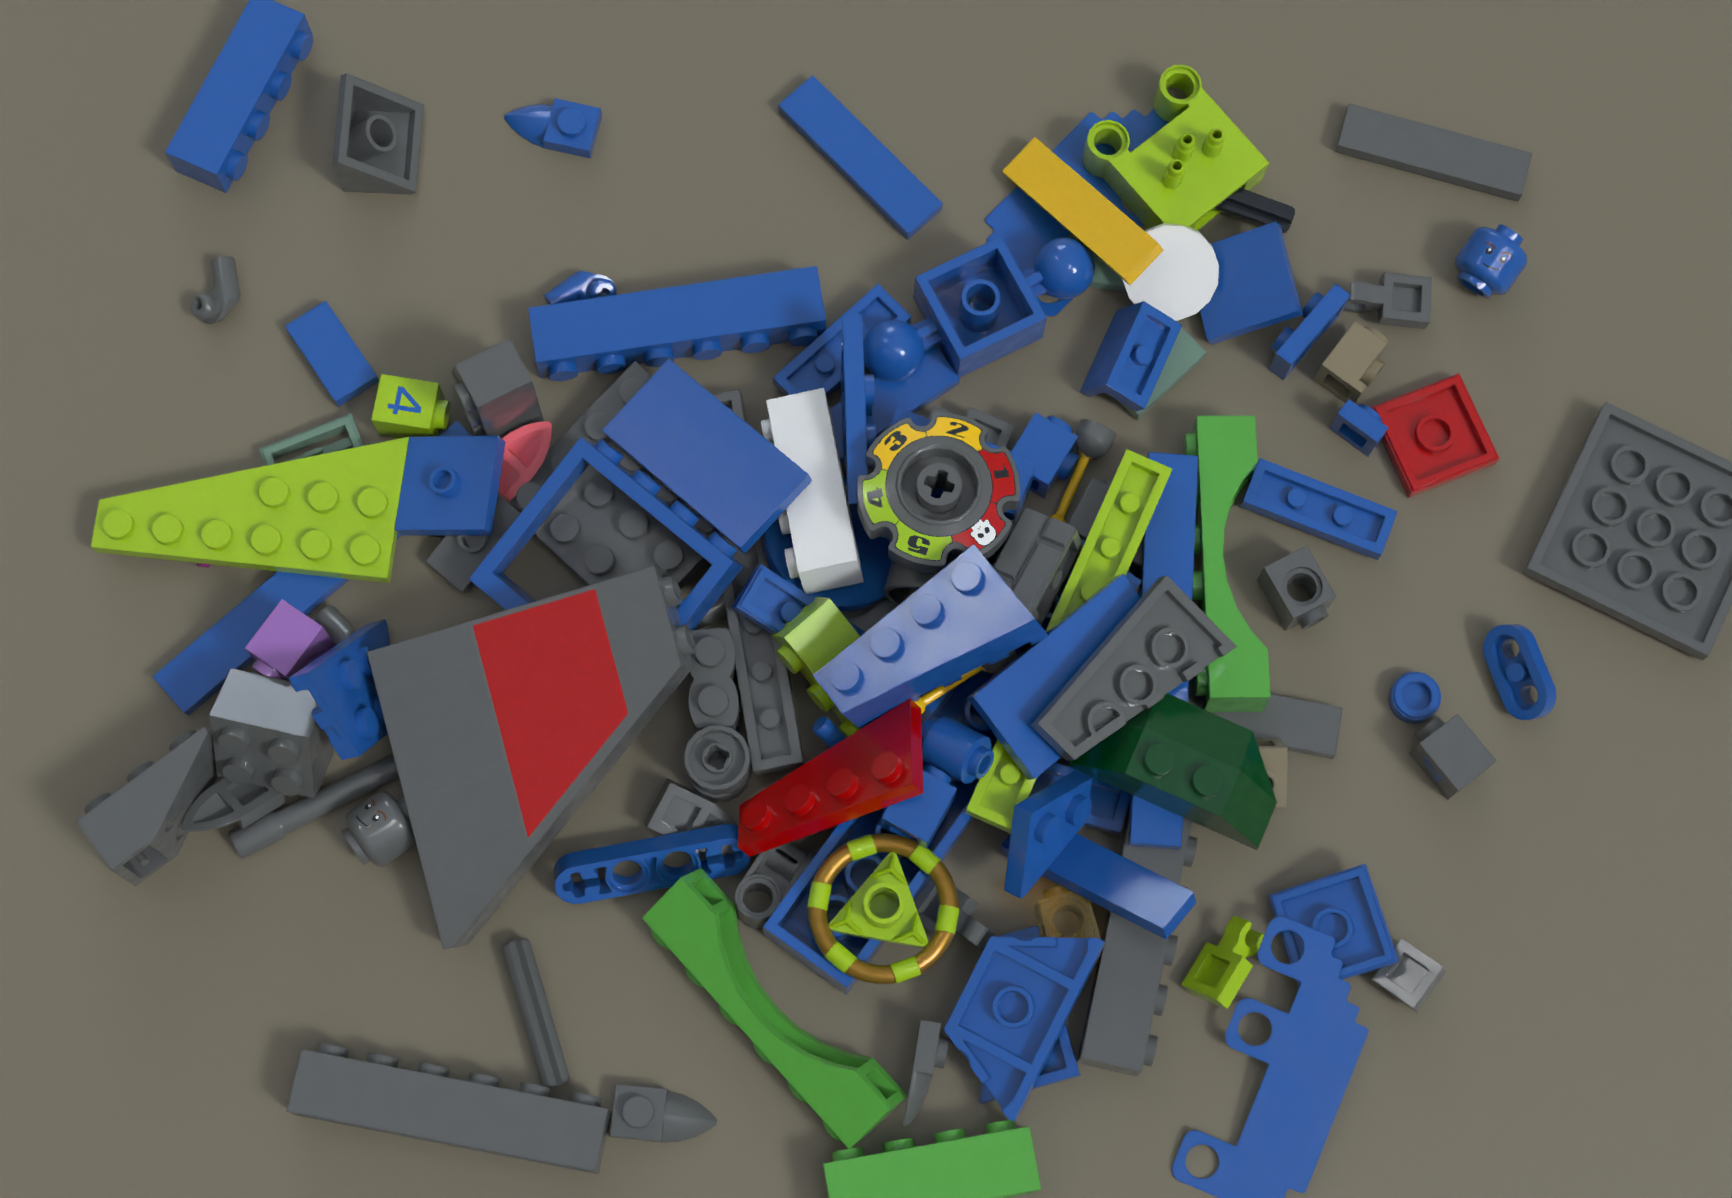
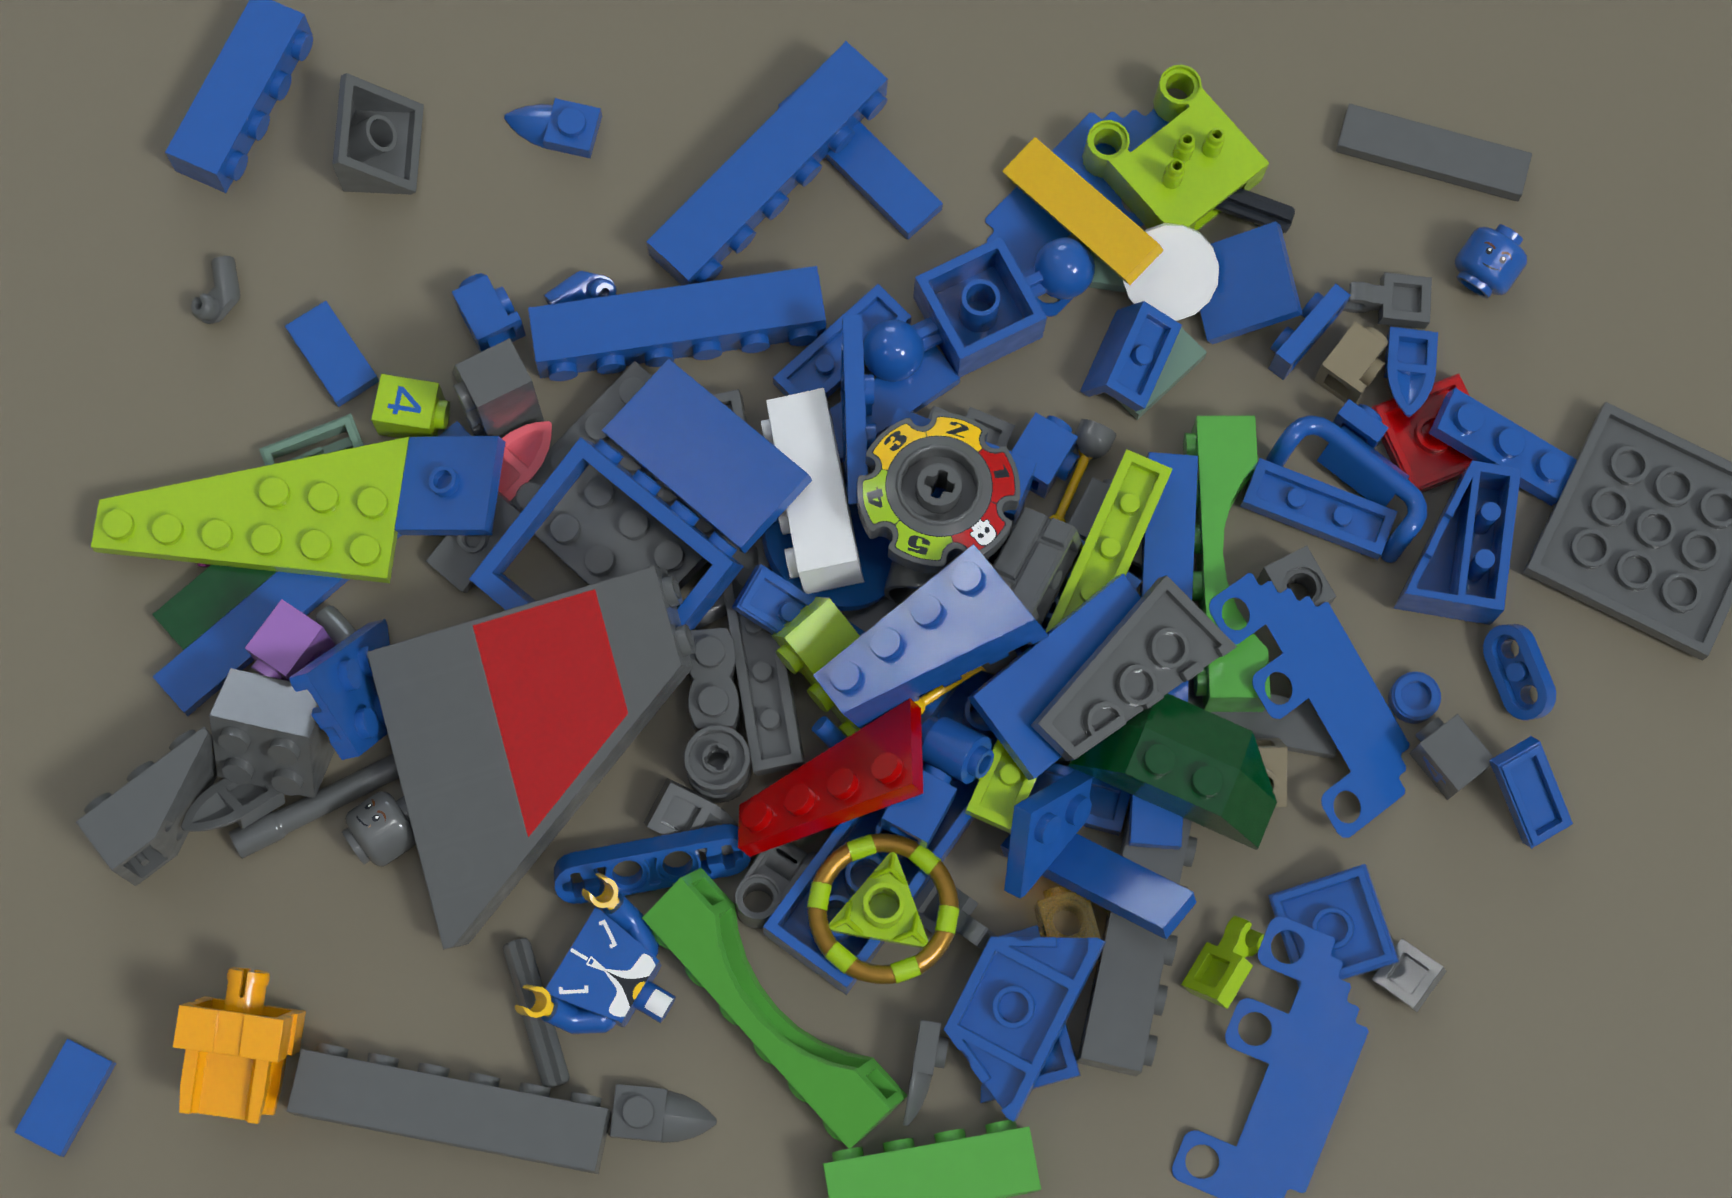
none -> blue tile [14,1039,117,1157]
none -> dark green tile [152,565,277,650]
none -> light orange piece [173,967,306,1124]
none -> blue brick [452,273,526,352]
none -> blue torso [515,873,676,1034]
none -> blue brick [646,41,888,285]
none -> blue piece [1209,573,1410,838]
none -> blue piece [1265,415,1427,563]
none -> blue plate [1384,327,1438,417]
none -> blue wedge [1393,460,1521,625]
none -> blue plate [1429,388,1577,506]
none -> blue tile [1489,736,1573,849]

